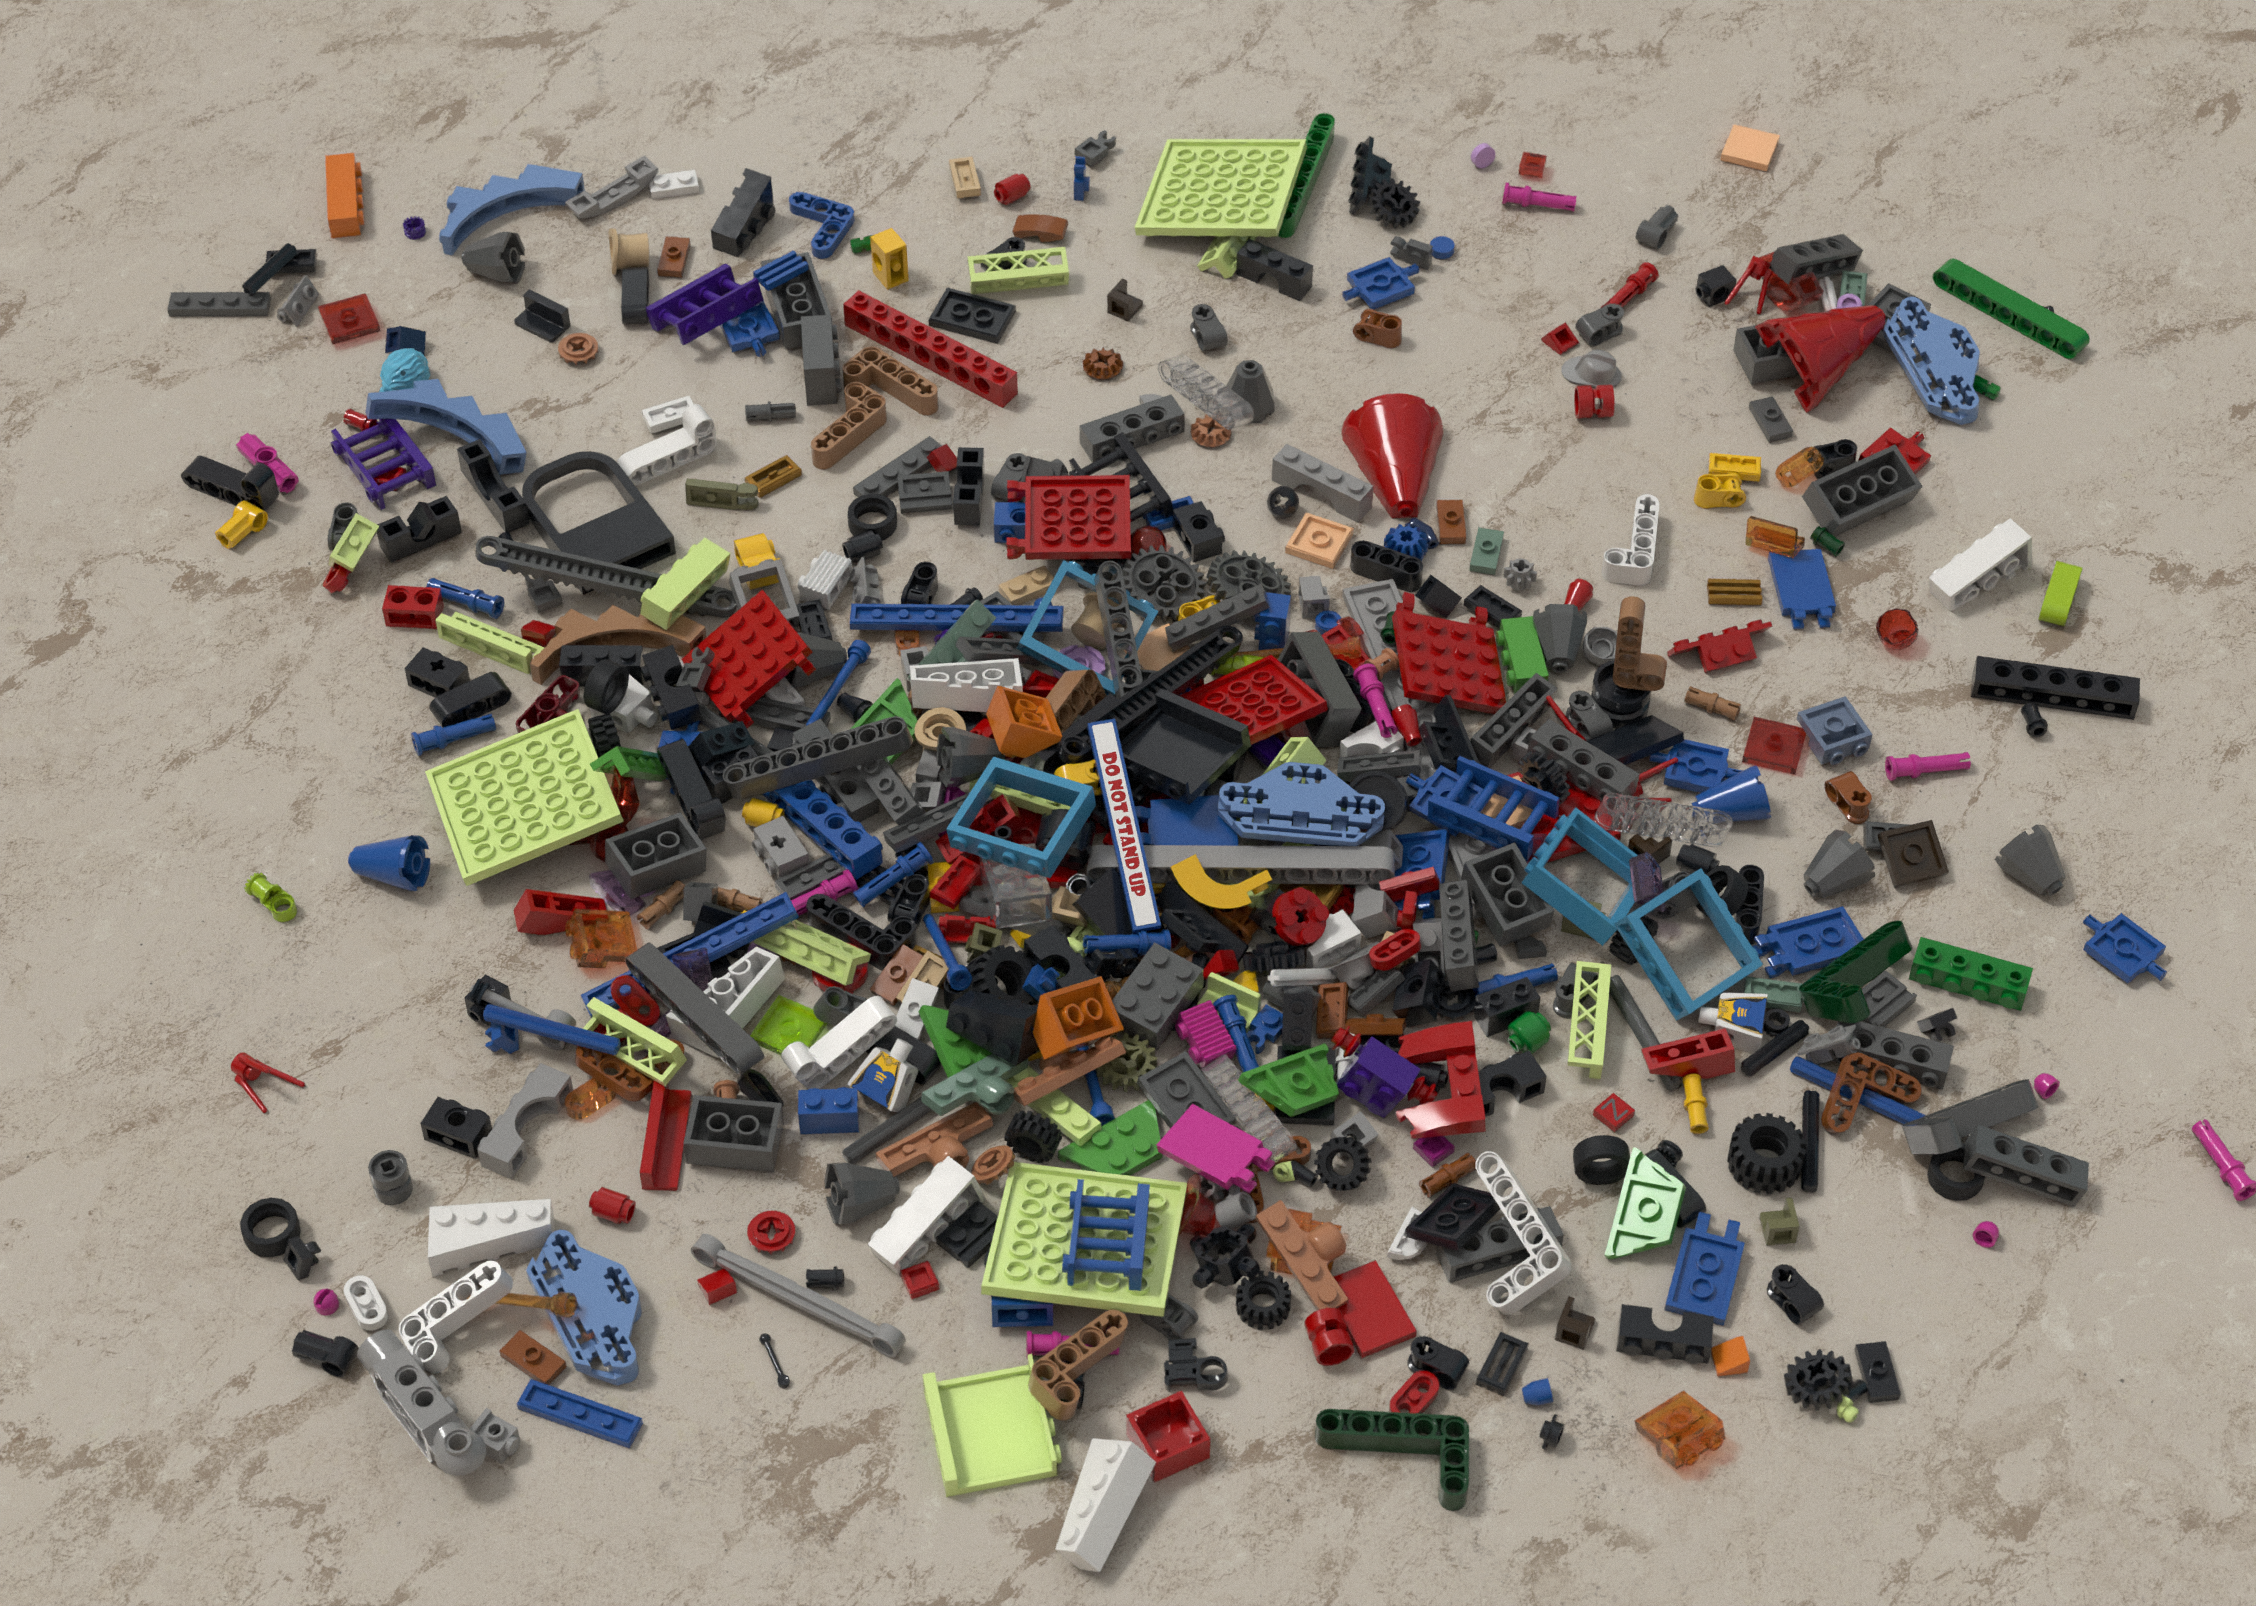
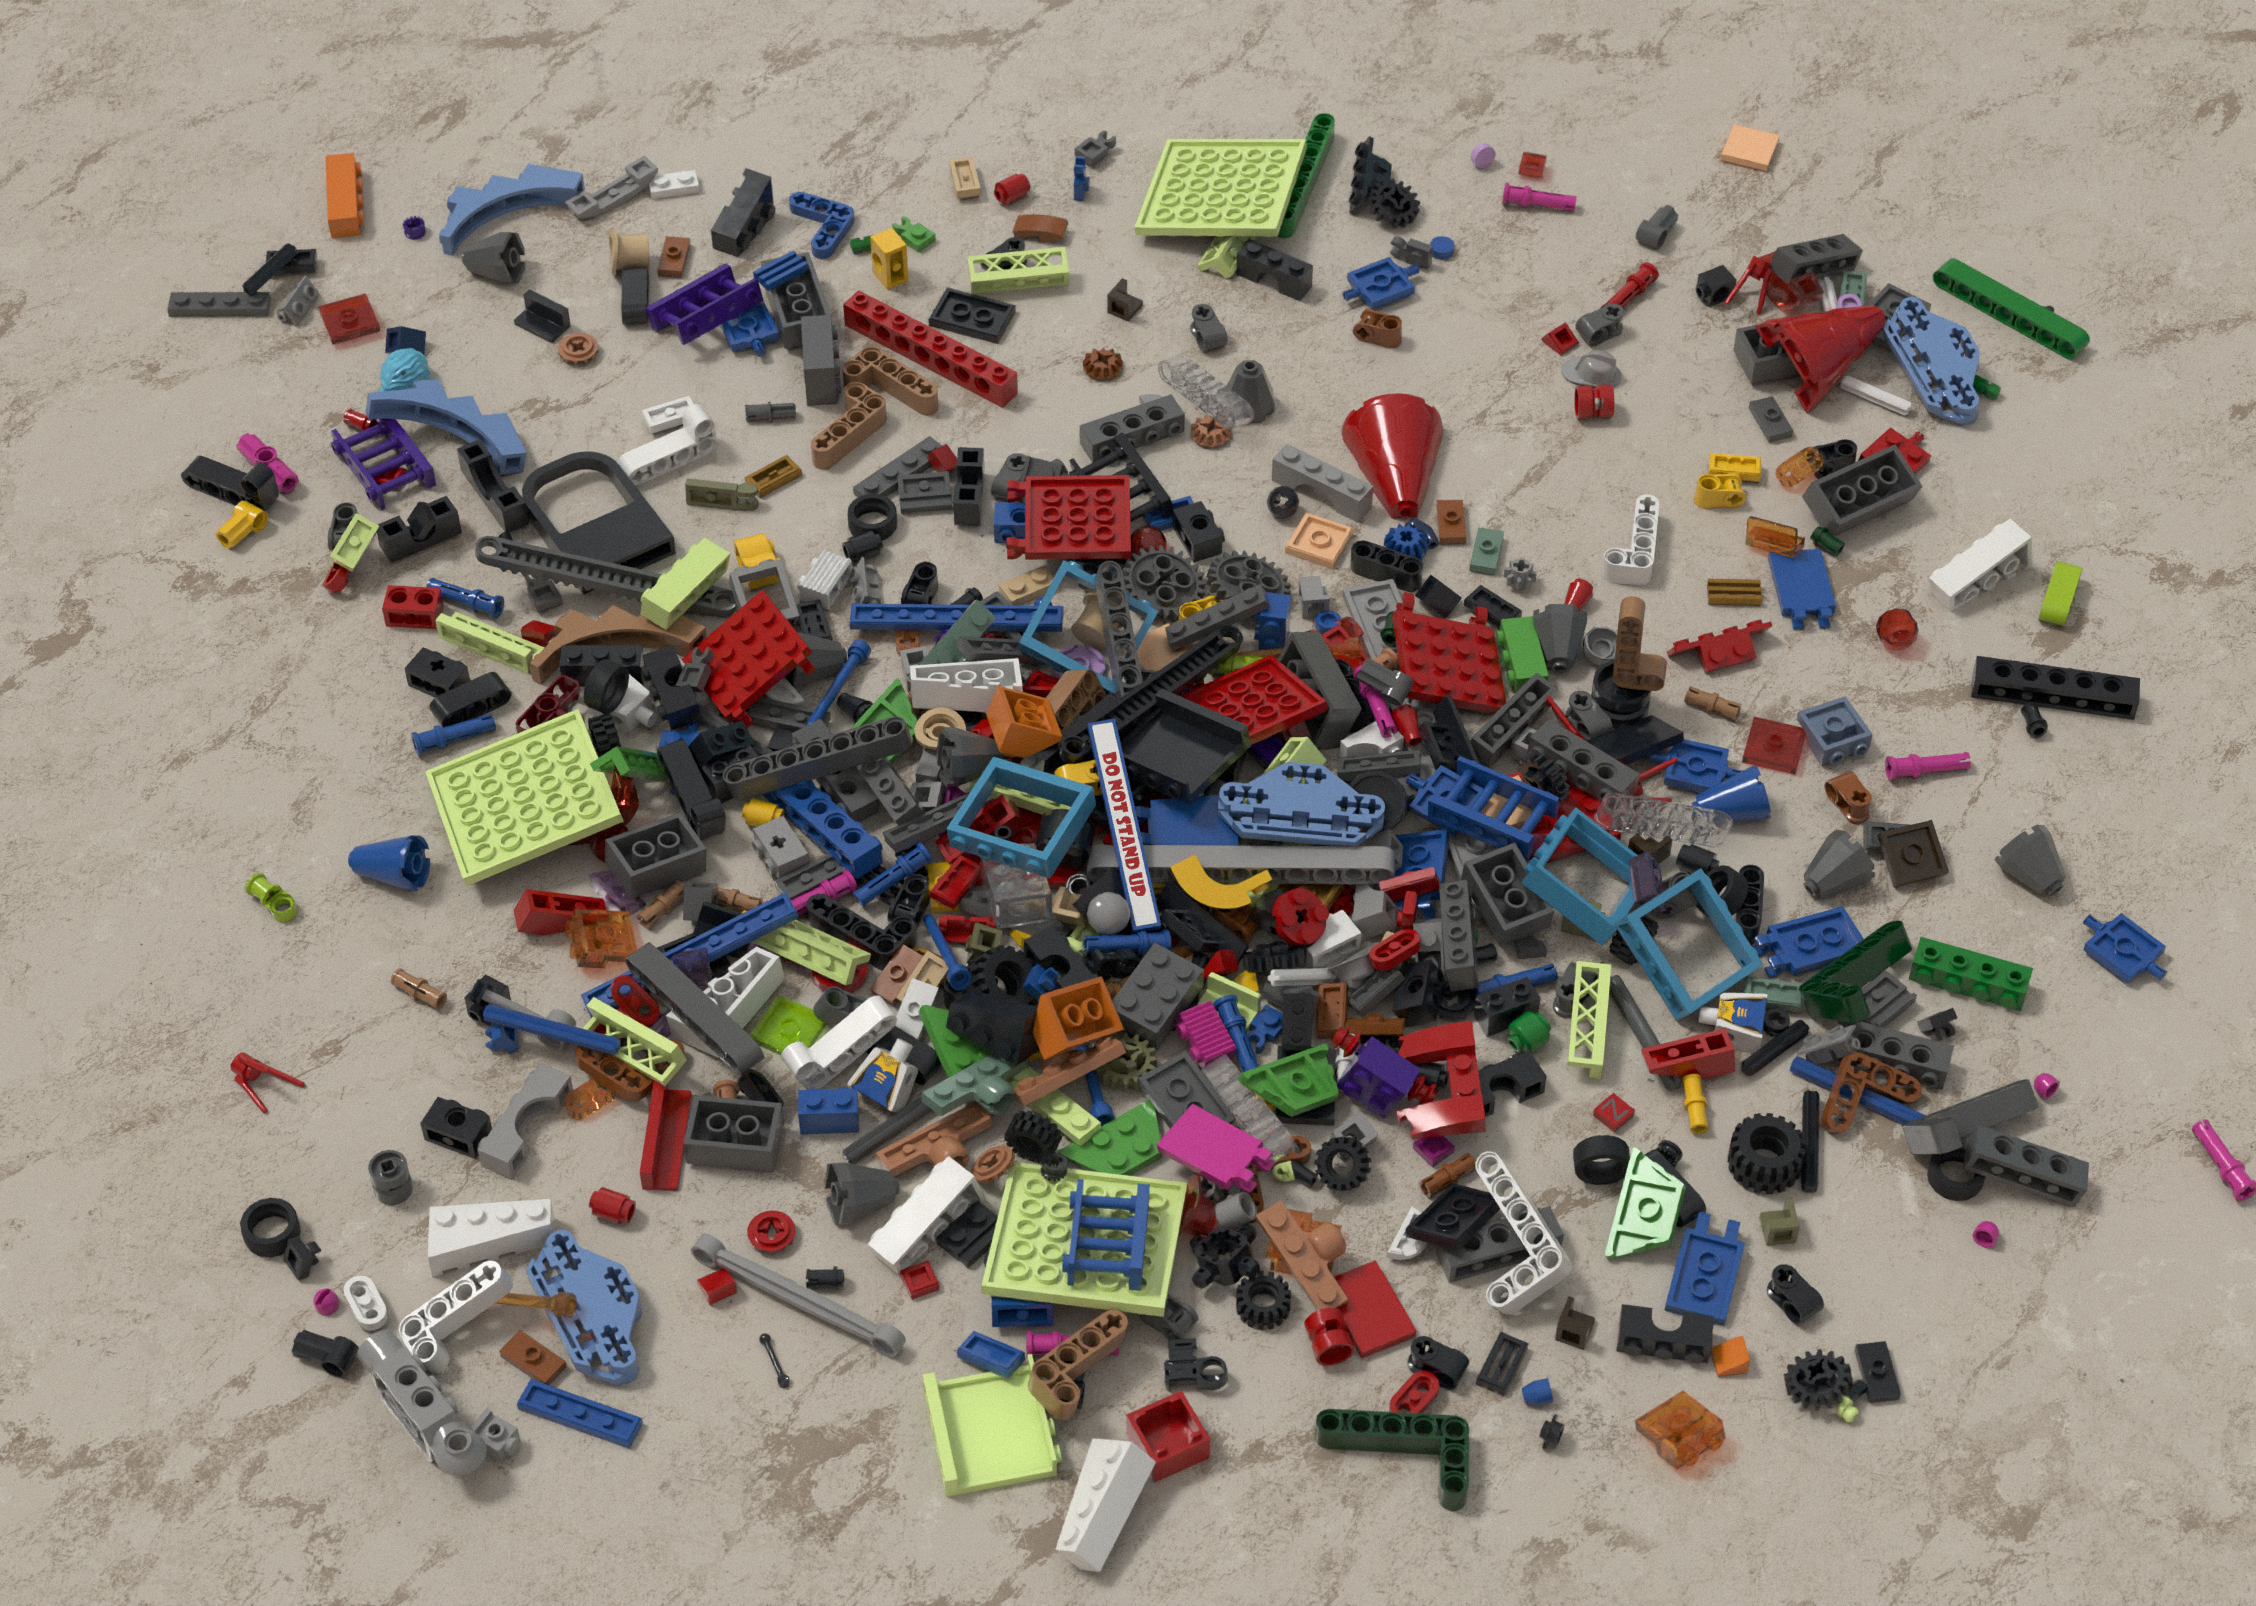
none -> medium nougat pin [390,968,447,1009]
none -> bright green plate [892,216,936,253]
none -> blue tile [957,1331,1025,1379]
none -> black bush [1040,1152,1068,1181]
none -> light grey hair [1087,892,1130,935]
none -> dark grey piece [1356,657,1415,706]
none -> white axle [1840,375,1912,416]

